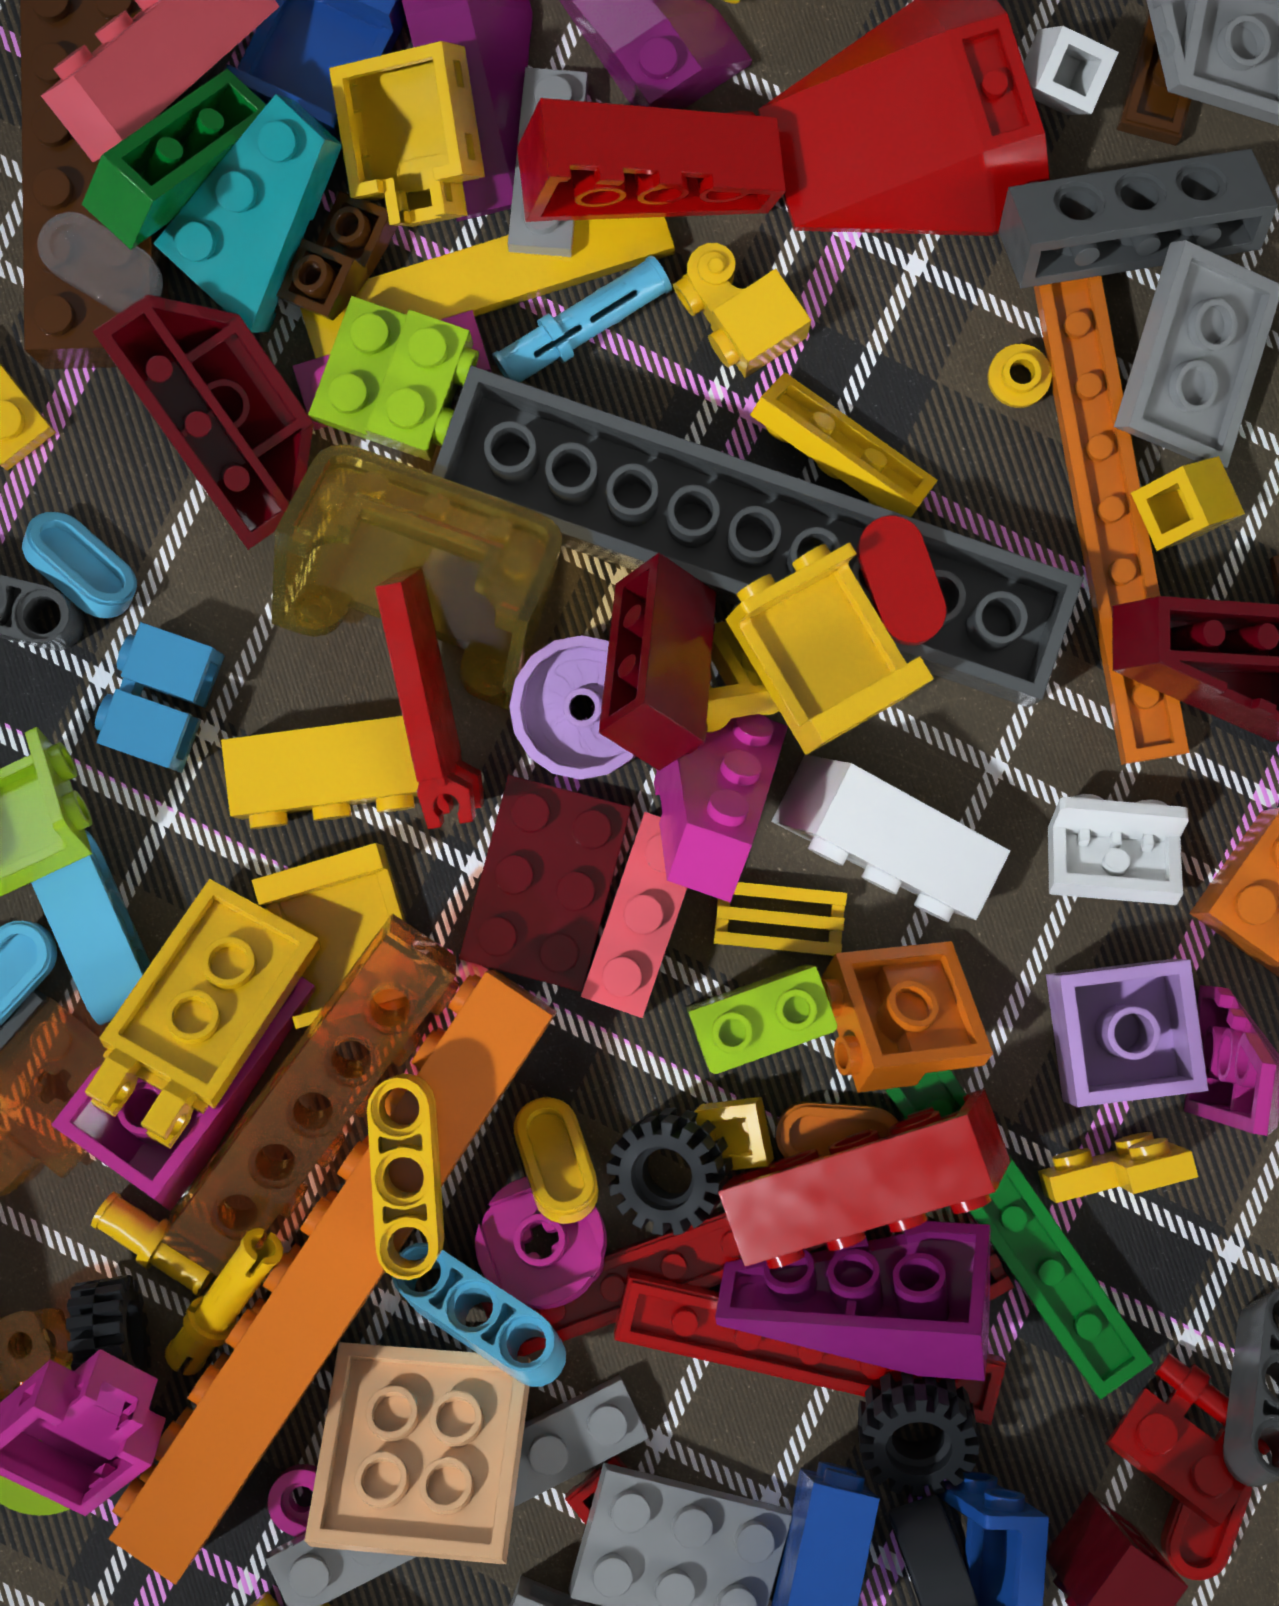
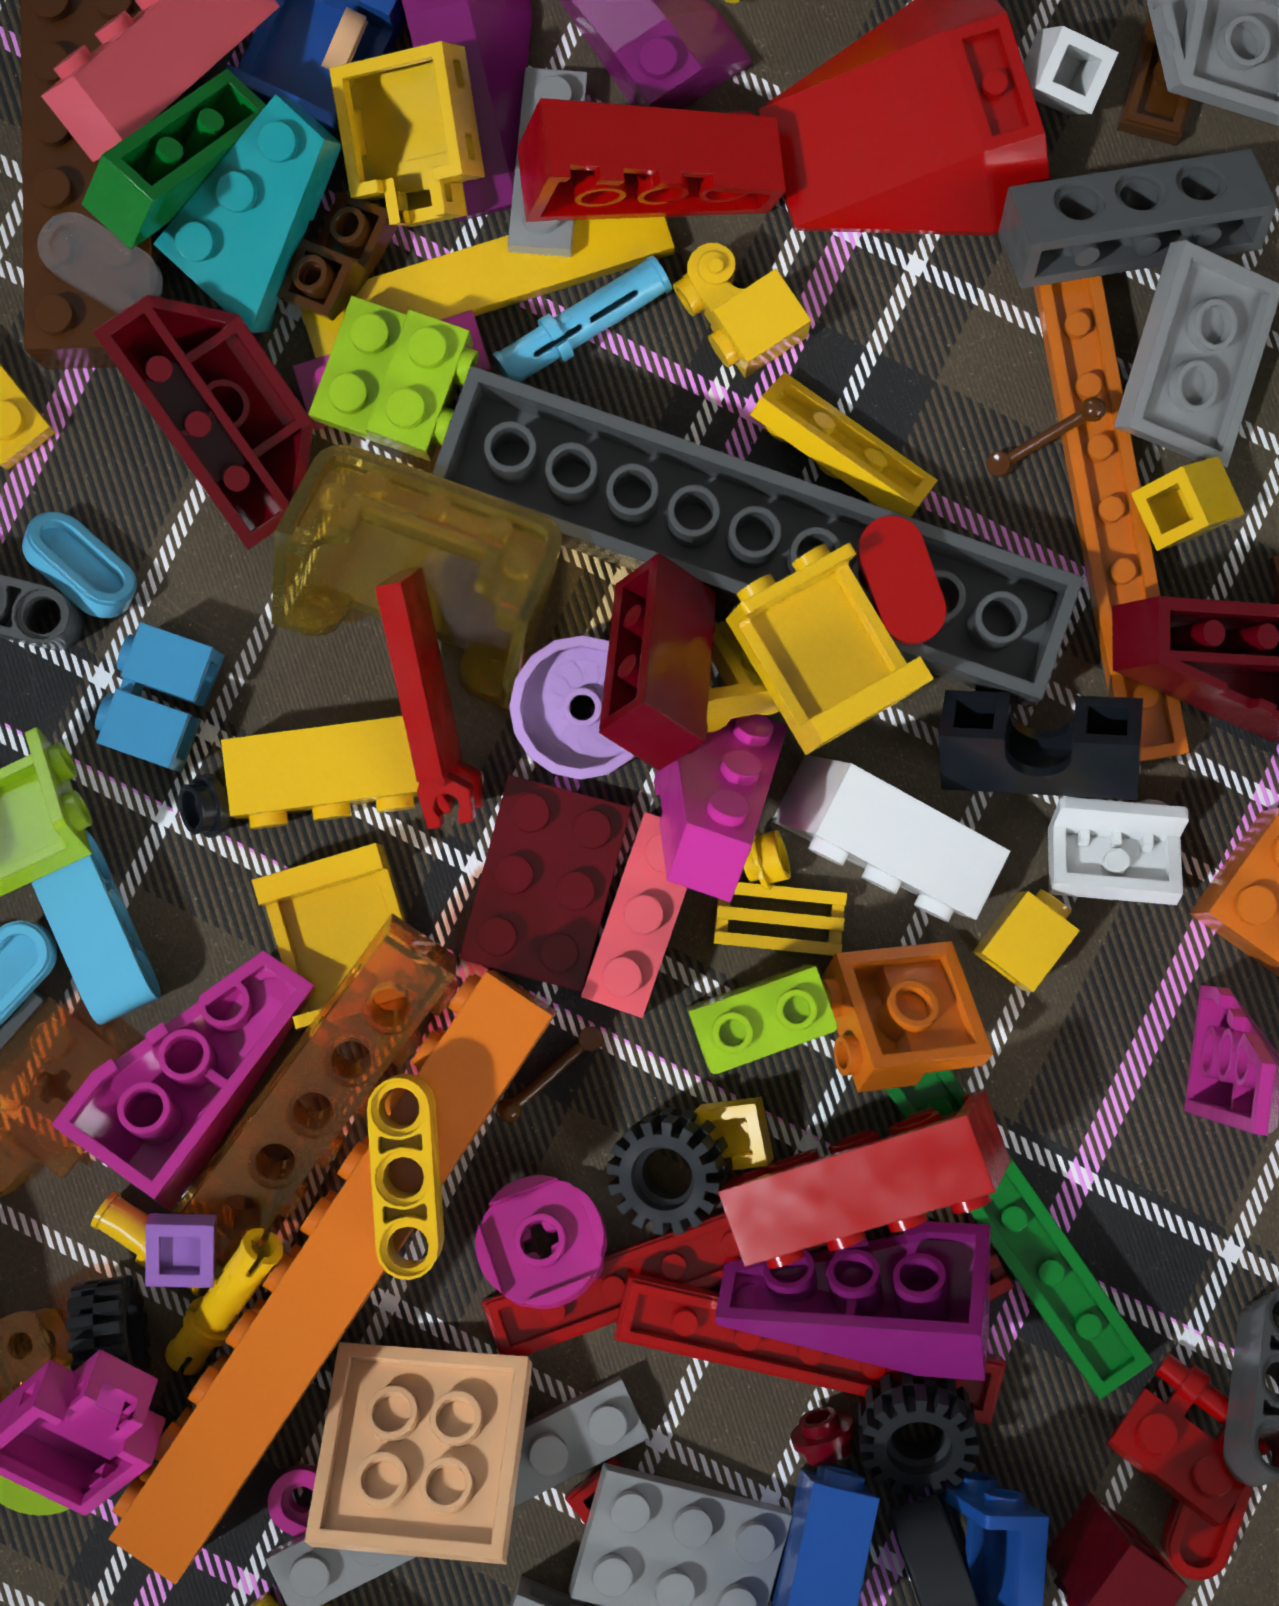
yellow tile [85,879,321,1149] -> none
medium azure beam [392,1243,566,1387] -> none
yellow tile [514,1097,598,1224] -> none
orange tile [775,1102,899,1158] -> none
yellow plate [987,344,1052,408] -> none
yellow plate [1038,1132,1198,1203] -> none
lavender brick [1046,959,1209,1107] -> none
none -> medium lavender plate [145,1213,217,1288]
none -> black plate [179,774,233,838]
none -> light nougat tile [321,7,368,70]
none -> reddish brown hinge [496,1026,604,1123]
none -> yellow plate [744,828,791,890]
none -> dark red plate [790,1407,855,1466]
none -> black arch [938,690,1143,800]
none -> yellow brick [972,889,1080,992]
none -> reddish brown hinge [986,396,1106,477]

